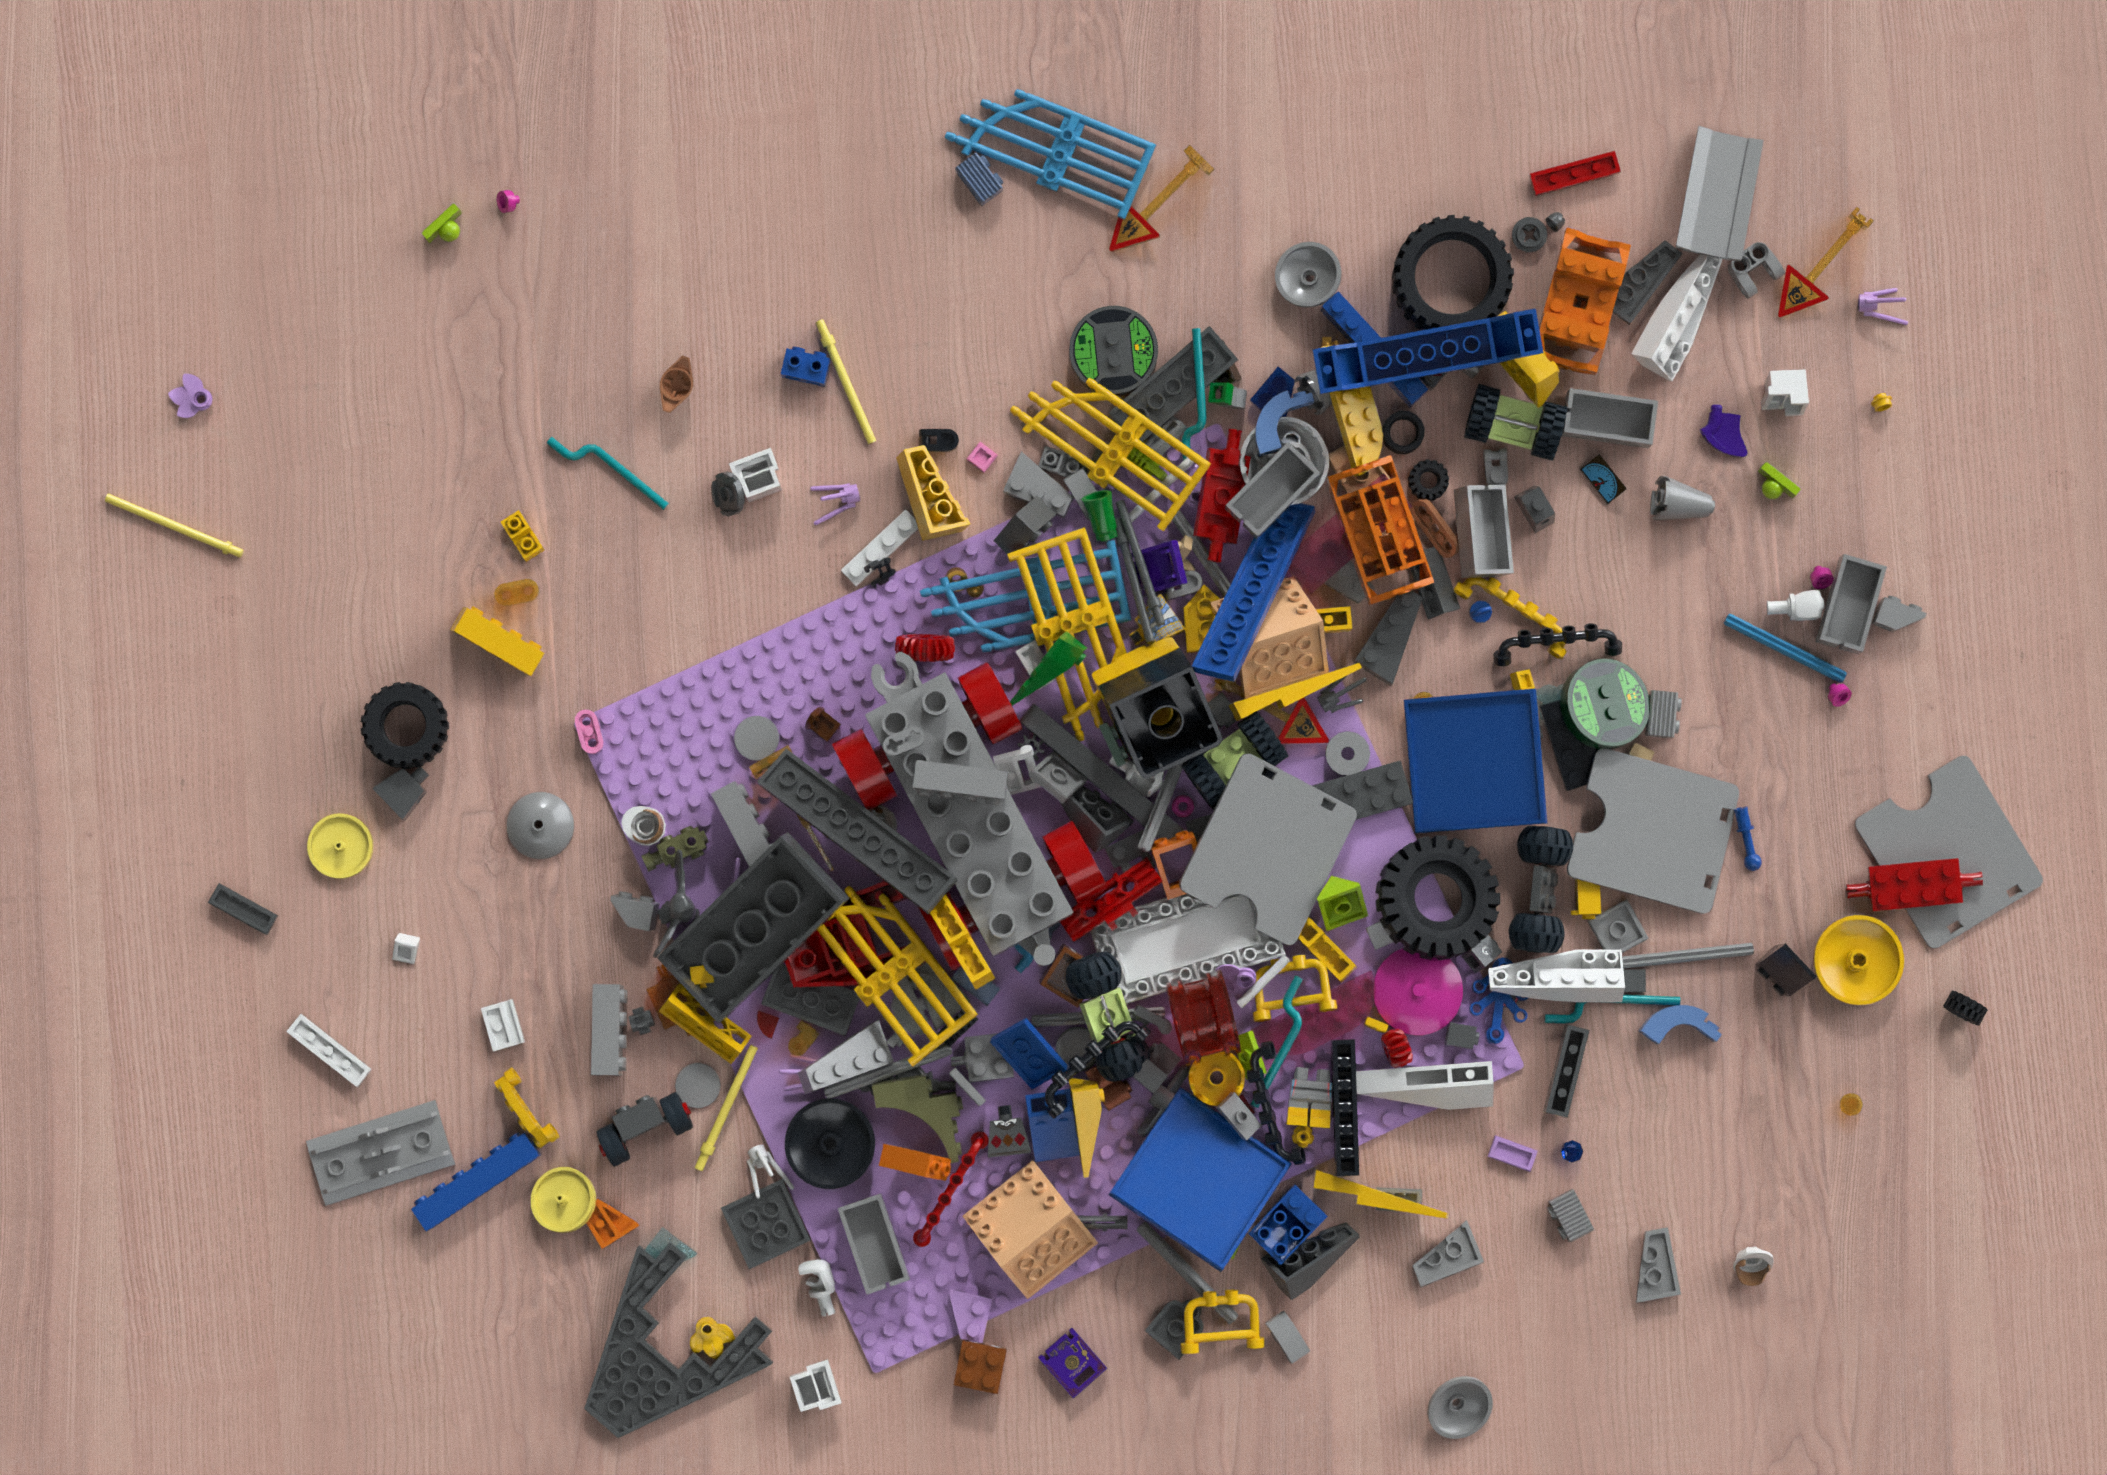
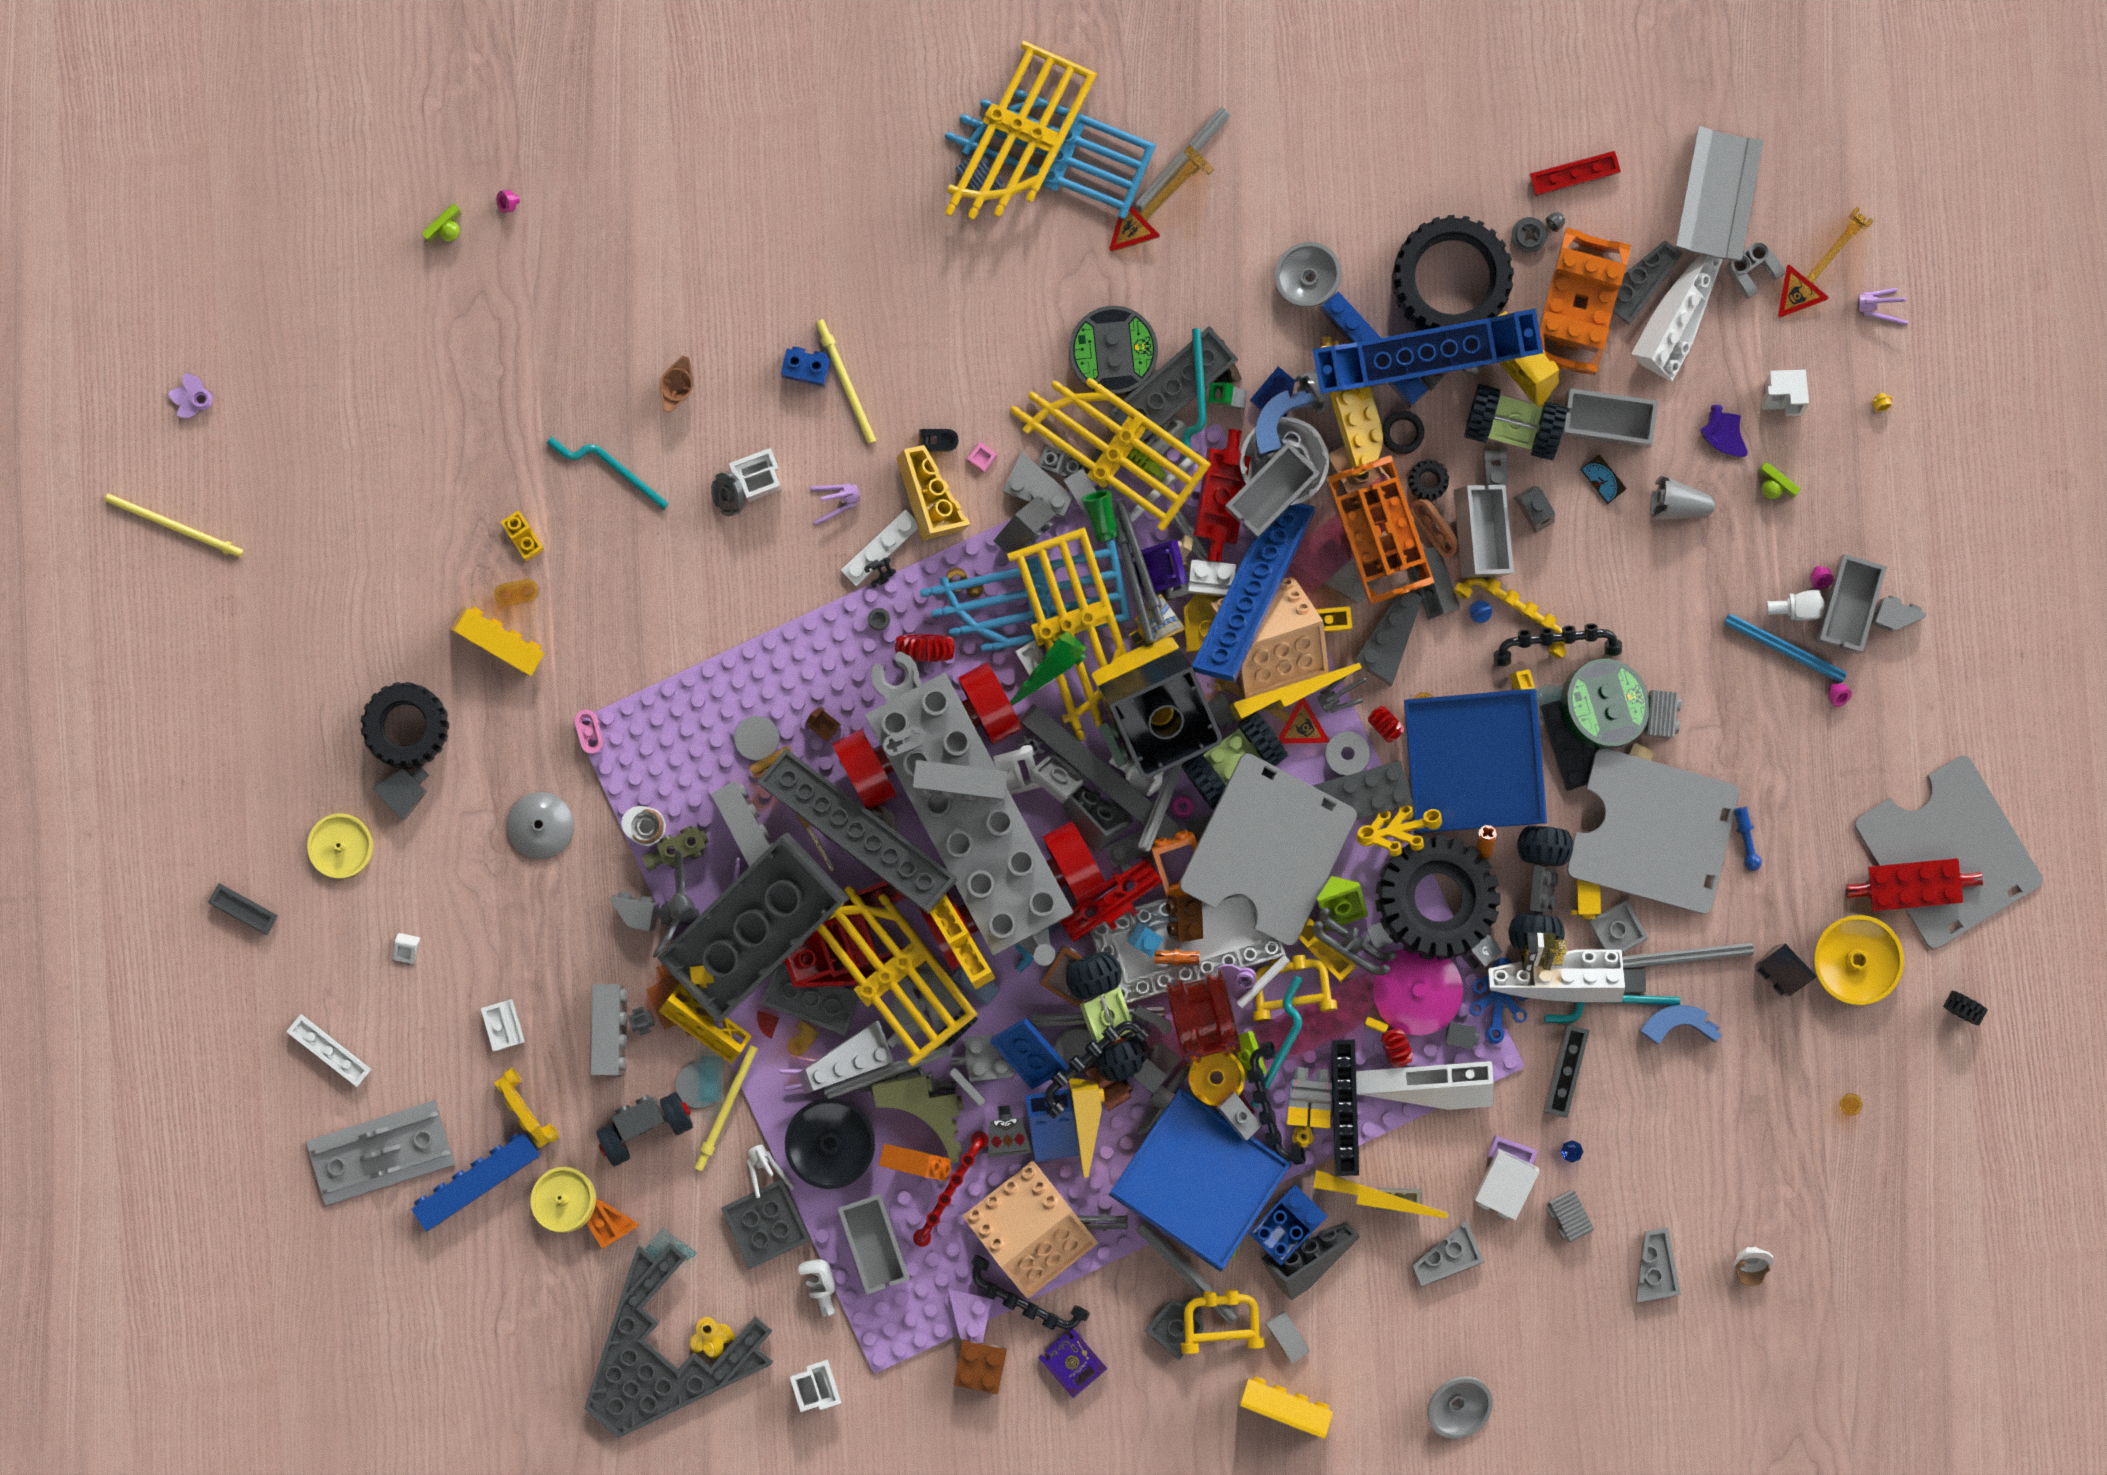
none -> clear light blue plate [698,1056,723,1102]
none -> dark grey tile [868,608,890,631]
none -> yellow piece [945,40,1098,220]
none -> black bar [971,1254,1090,1330]
none -> dark azure brick [1127,923,1164,957]
none -> light grey axle [1135,107,1230,211]
none -> orange pin [1154,949,1200,966]
none -> reddish brown bracket [1166,894,1203,942]
none -> white plate [1188,560,1236,597]
none -> yellow slope [1238,1376,1333,1439]
none -> dark grey piece [1312,907,1397,976]
none -> yellow plant [1356,805,1442,856]
none -> red gear [1368,705,1404,743]
none -> white brick [1474,1149,1540,1220]
none -> orange piece [1476,825,1497,860]
none -> clear yellow hips [1521,932,1567,972]

